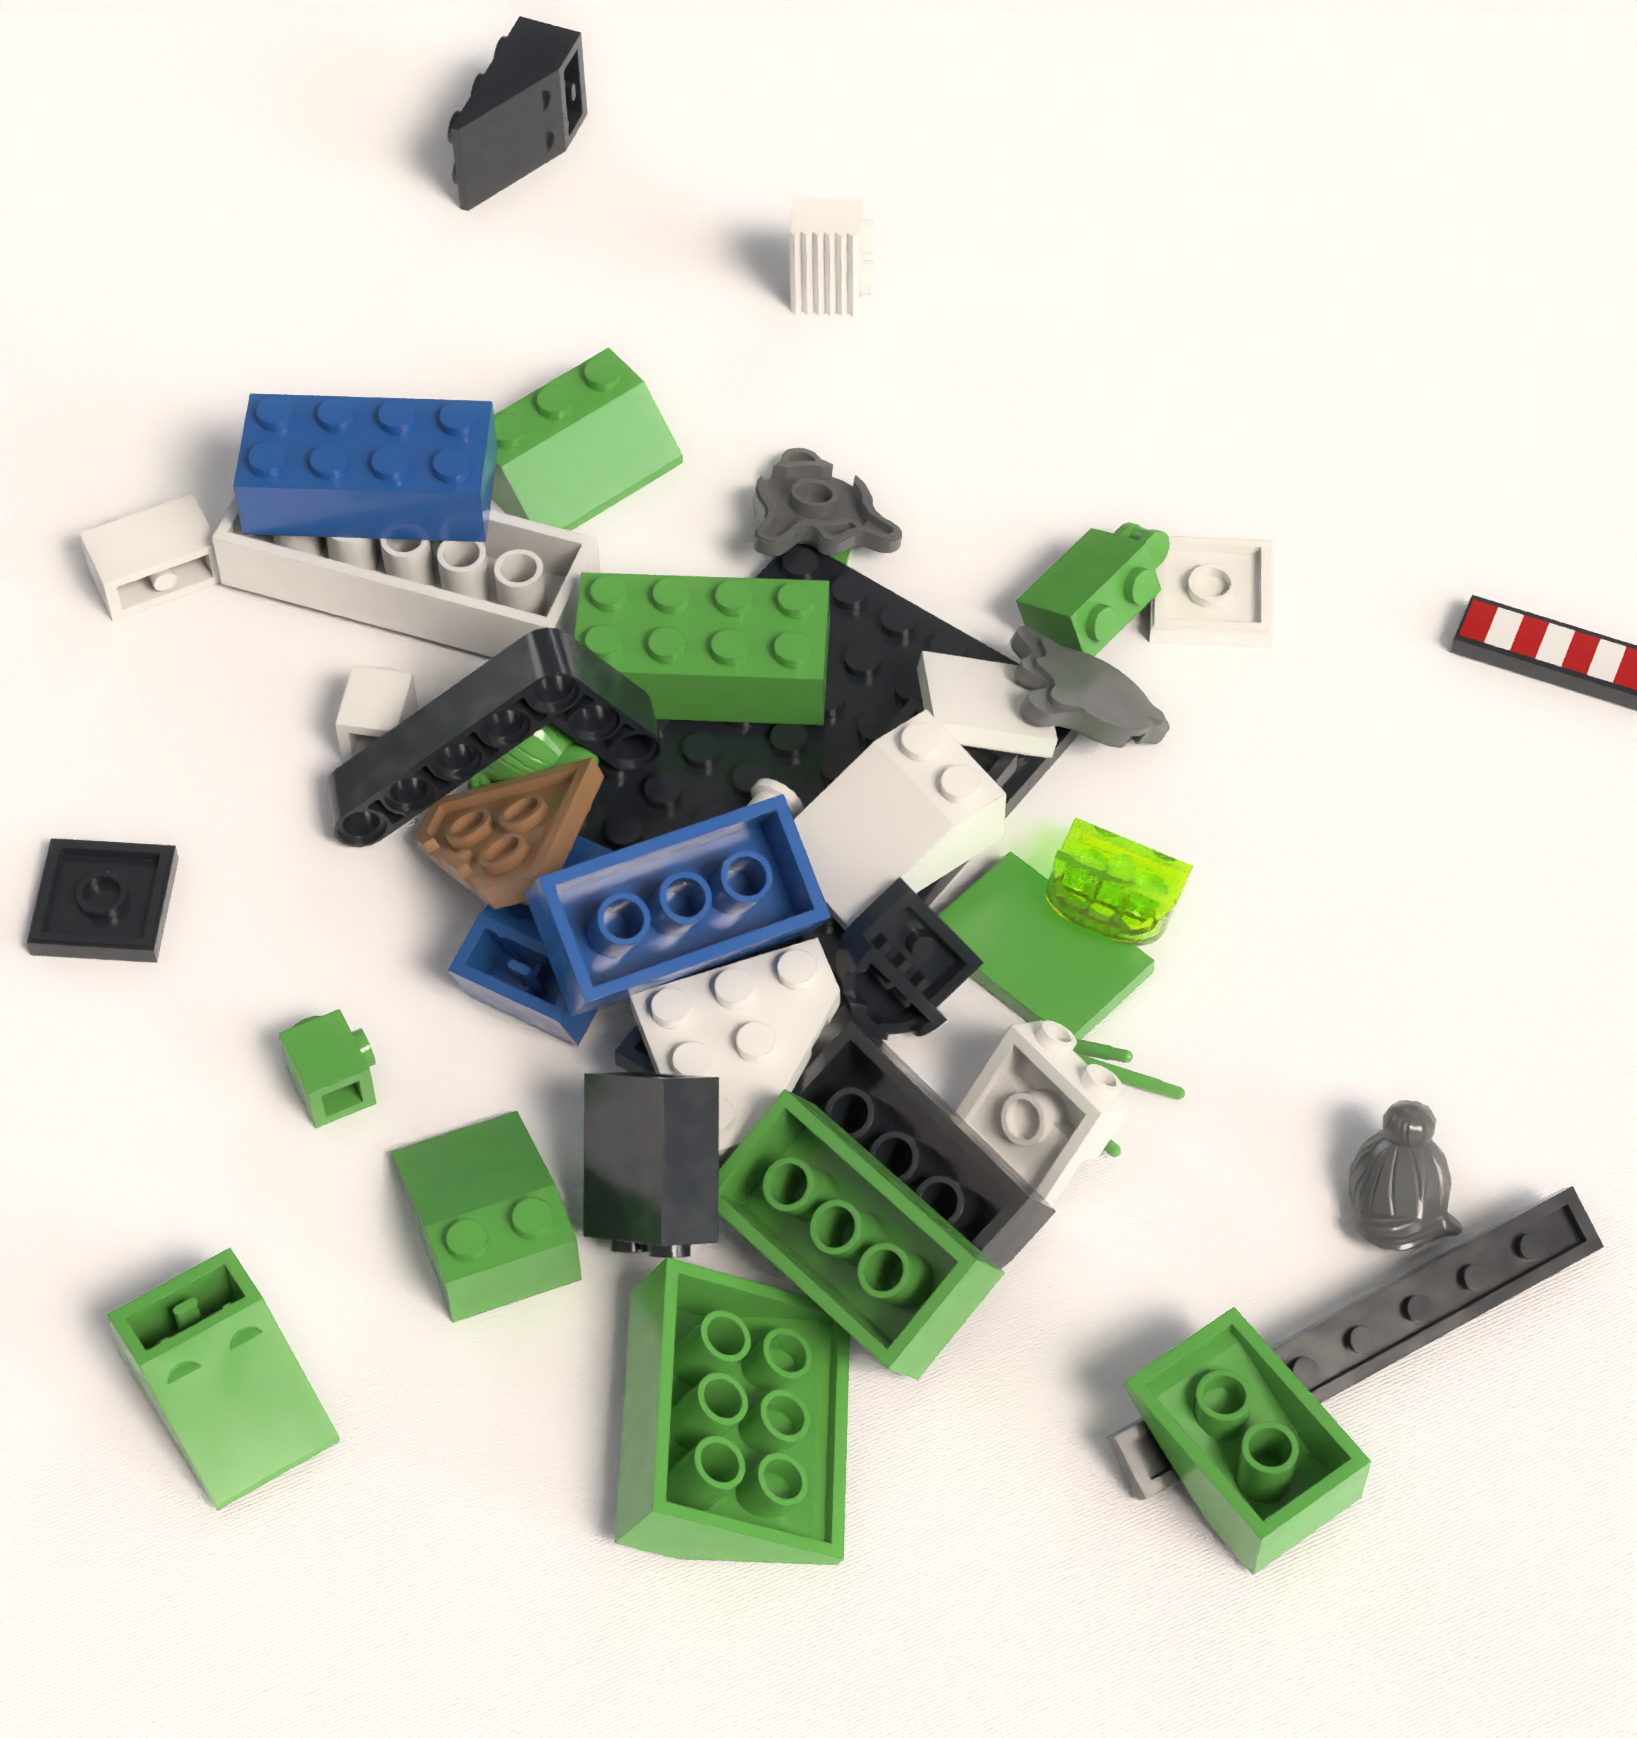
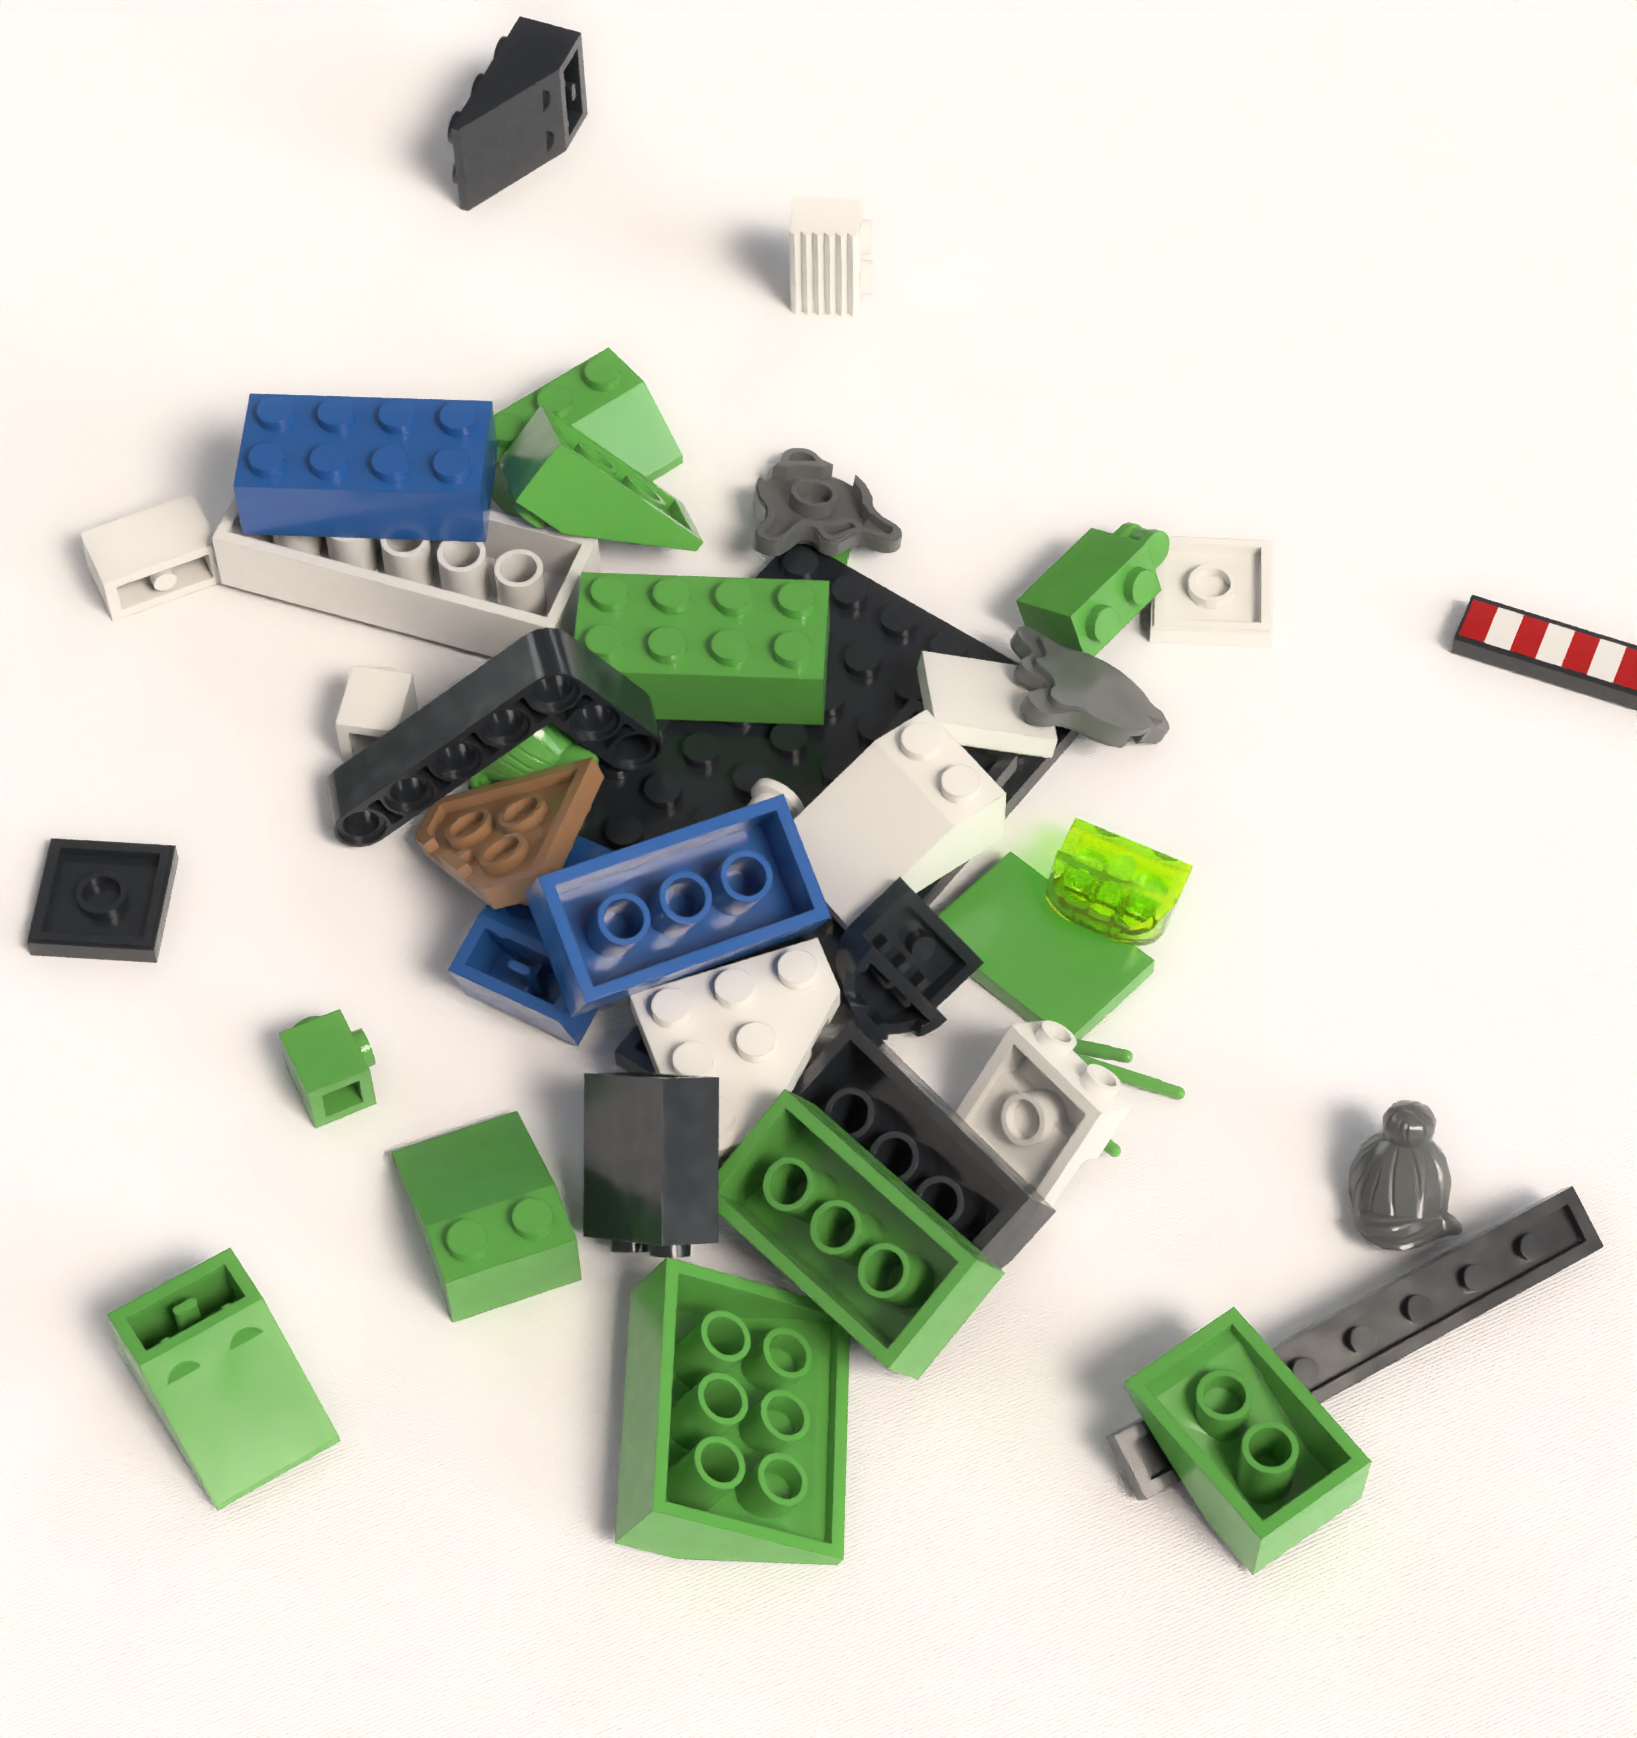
none -> bright green slope [498,405,704,552]

